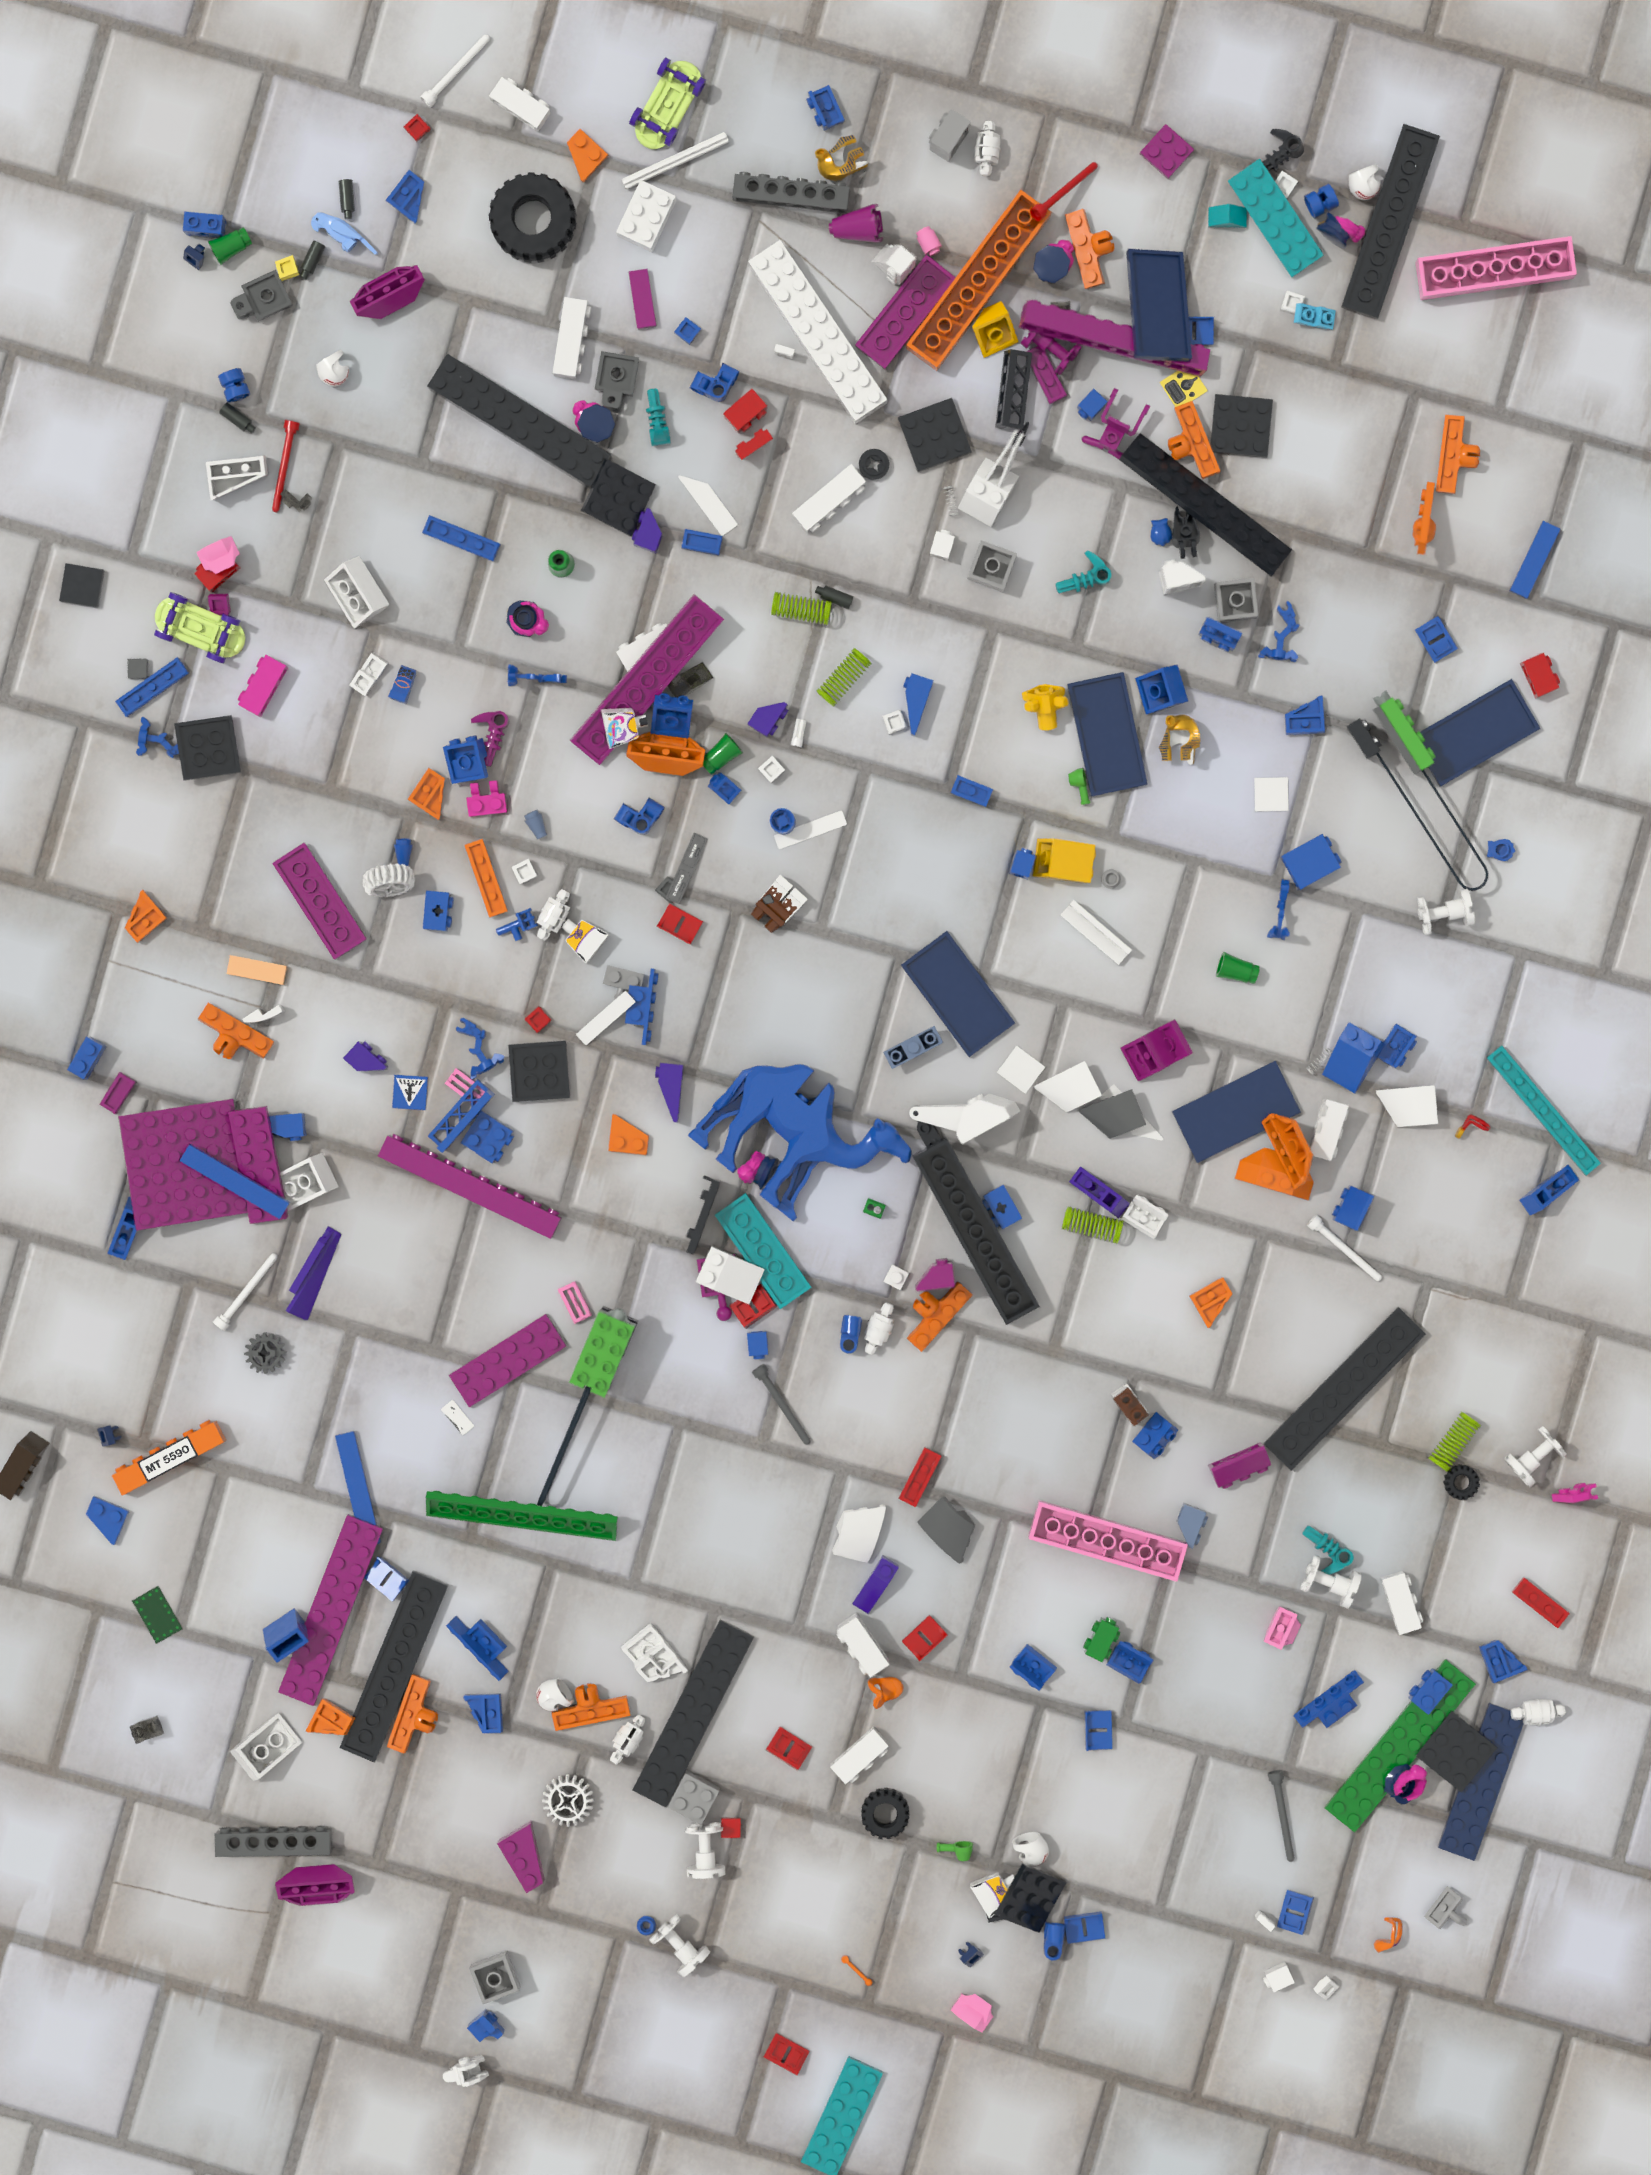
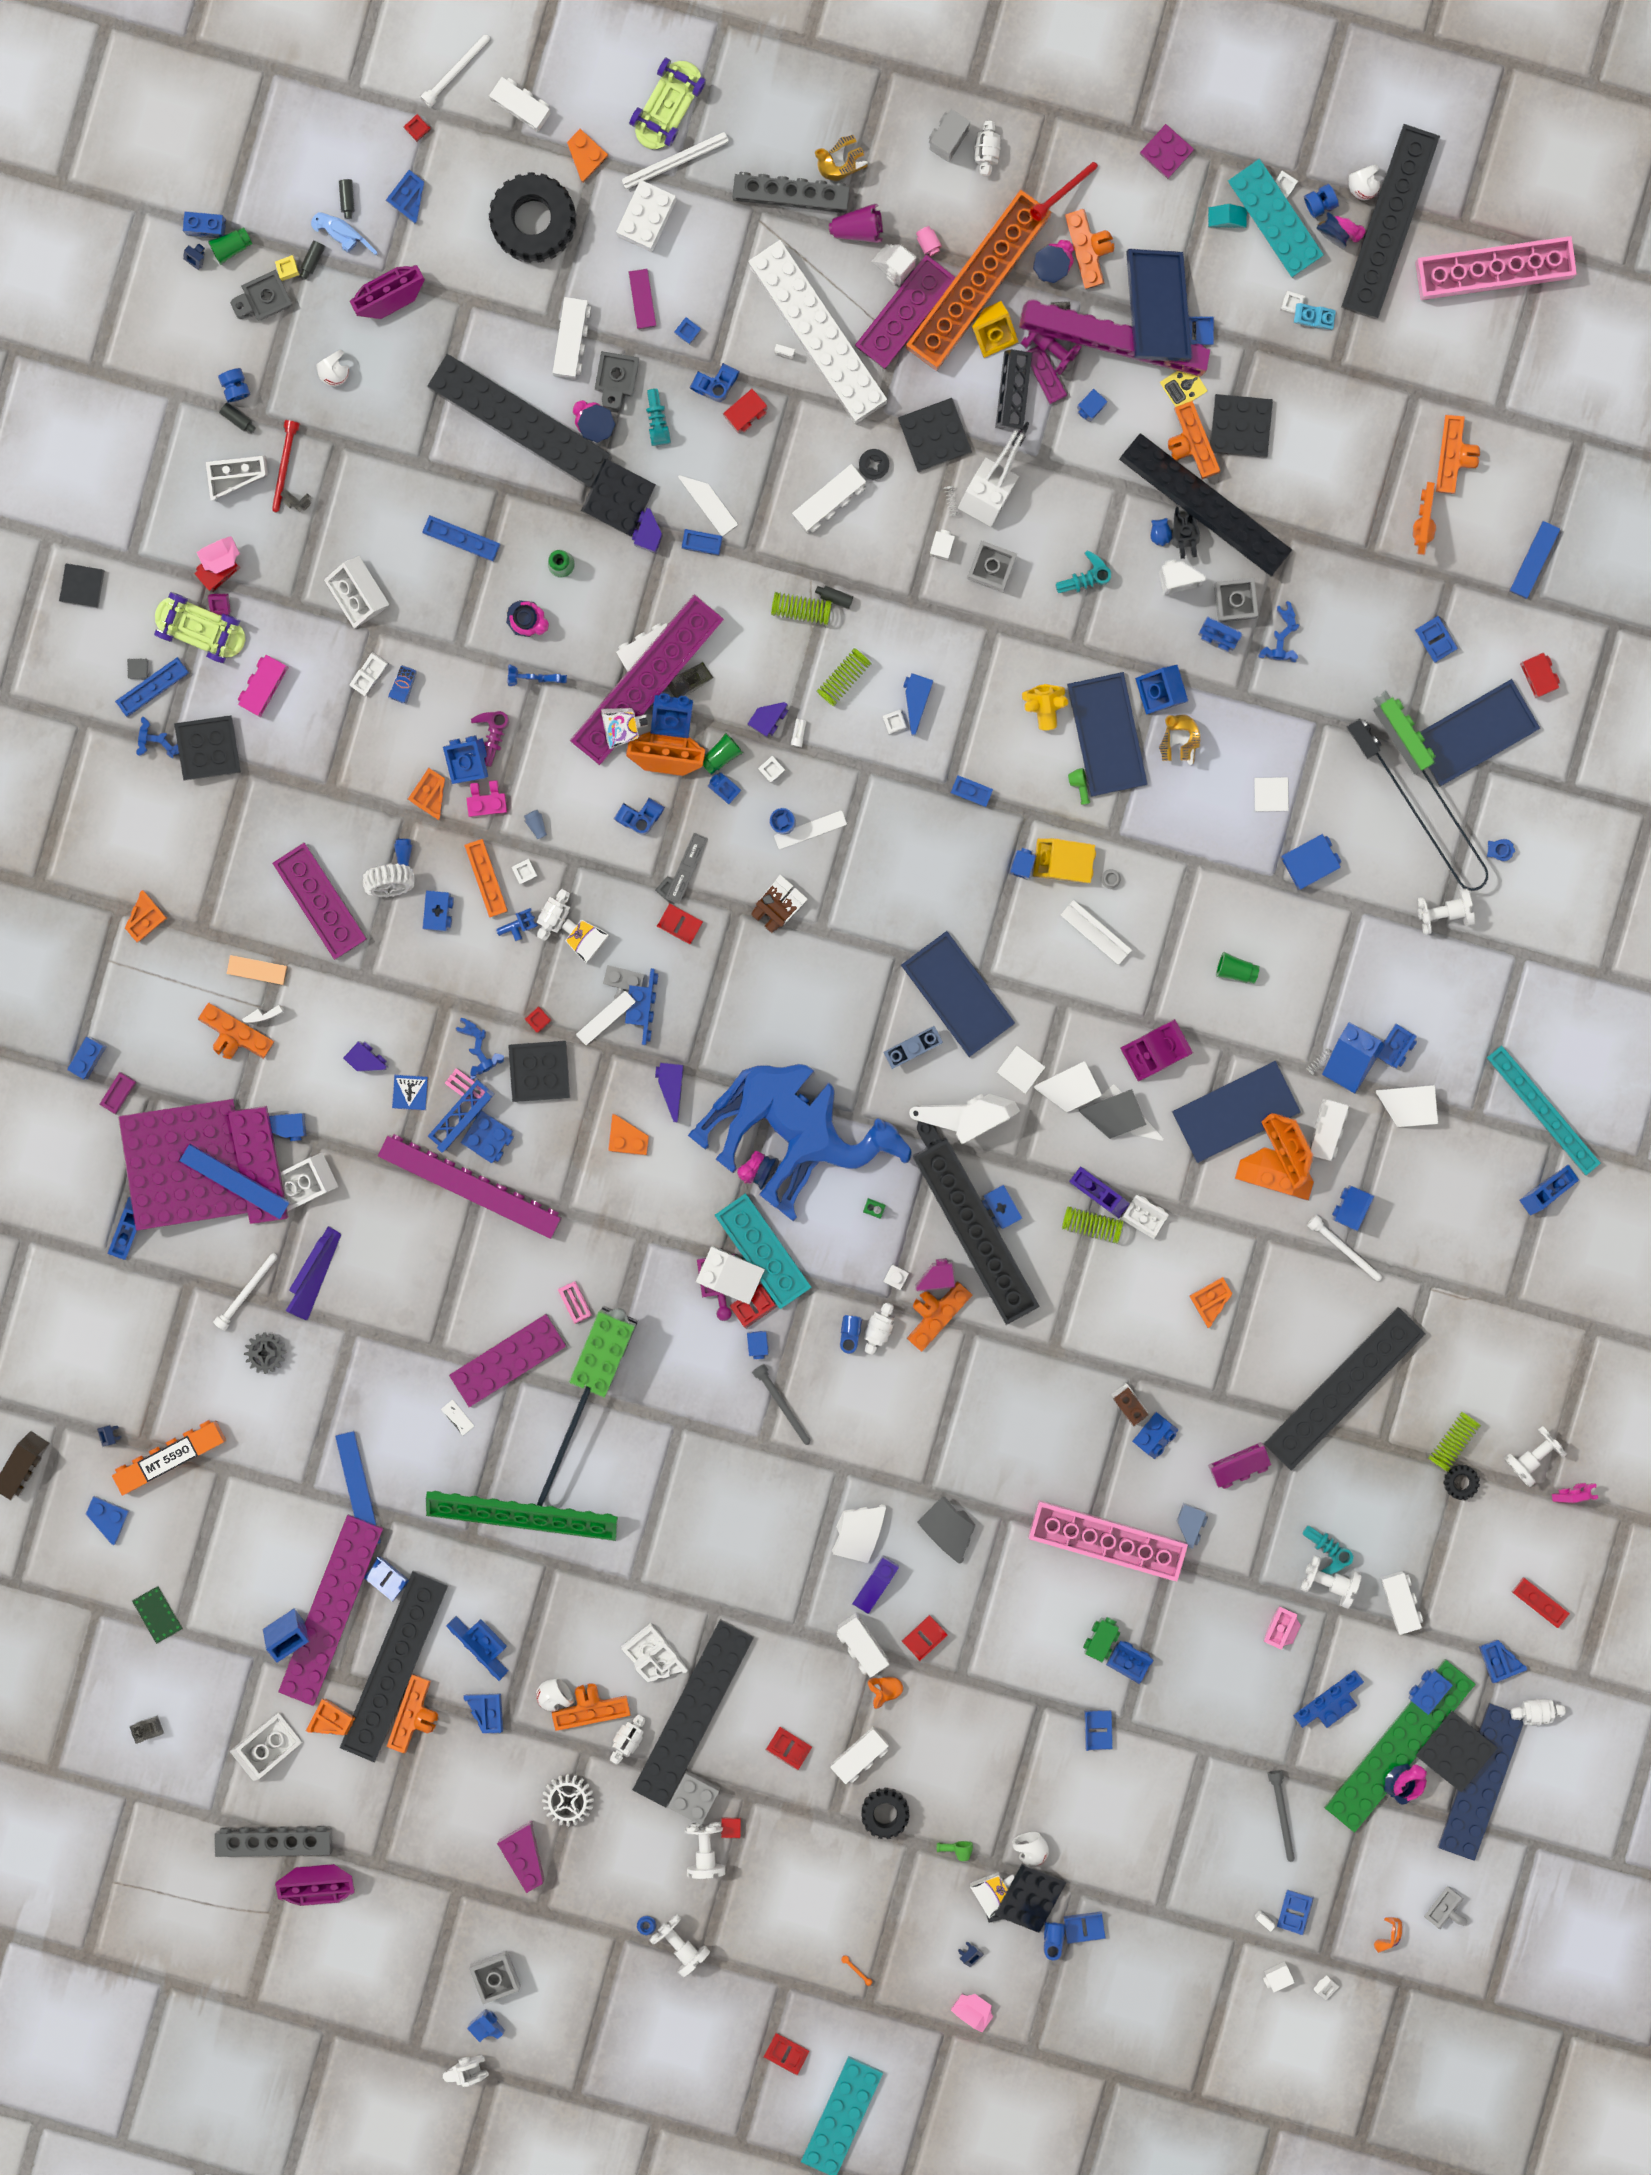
black piece [686,1175,721,1255] -> none
red piece [735,428,773,460] -> none
blue bracket [806,85,845,131] -> none
red plate [898,1447,942,1507] -> none
blue bracket [1010,1644,1057,1691] -> none
magenta piece [1082,388,1150,459] -> none
black piece [1262,129,1304,172] -> none
blue piece [1267,879,1290,940] -> none
blue wing [1285,695,1325,735] -> none
red piece [1455,1114,1491,1139] -> none

